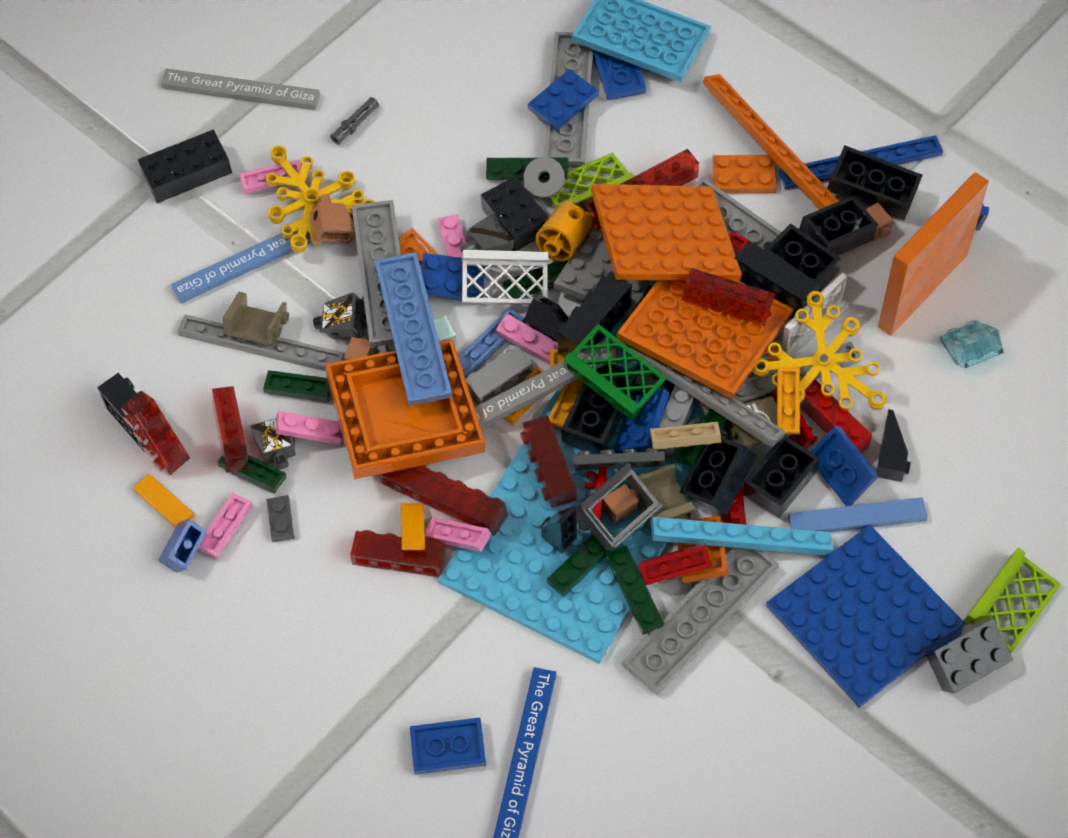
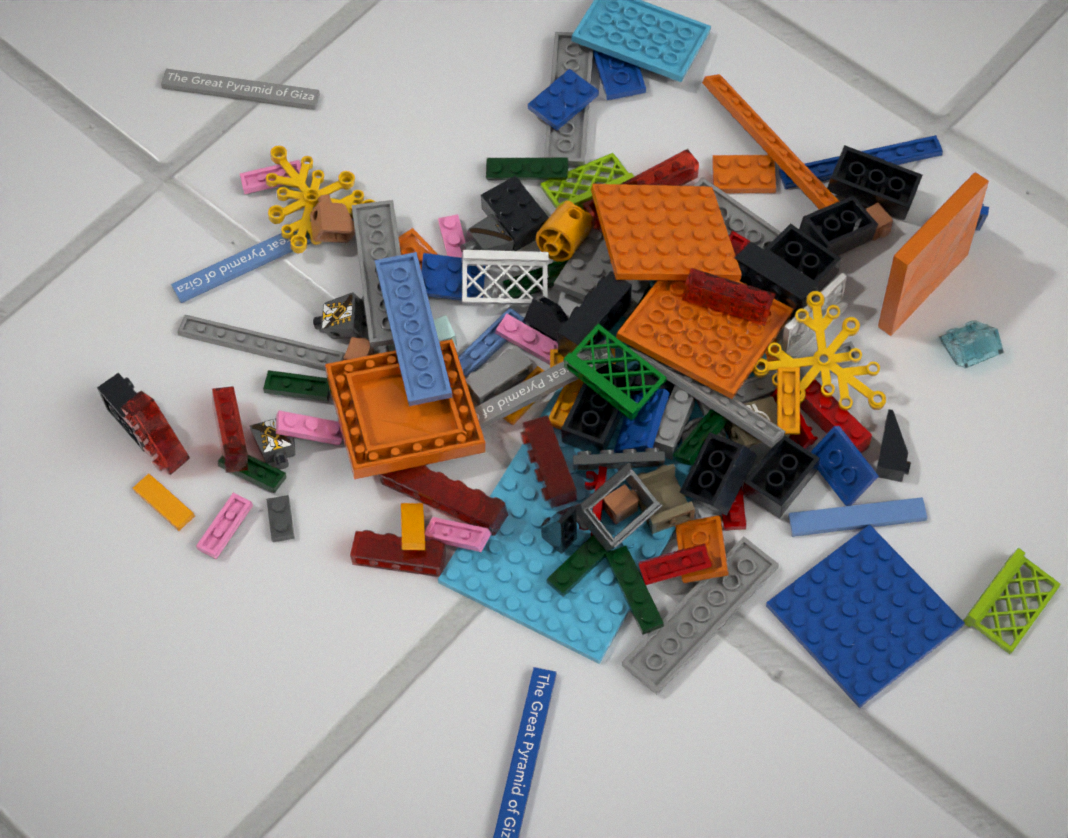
black brick [138,129,232,203] -> none
blue brick [158,519,207,572] -> none
dark tan panel [222,292,289,346] -> none
dark grey pin [330,97,379,145] -> none
blue plate [410,717,486,775] -> none
light grey tile [523,157,565,199] -> none
tan plate [650,422,721,450] -> none
medium azure plate [651,517,833,555] -> none
brick [923,616,1013,694] -> none

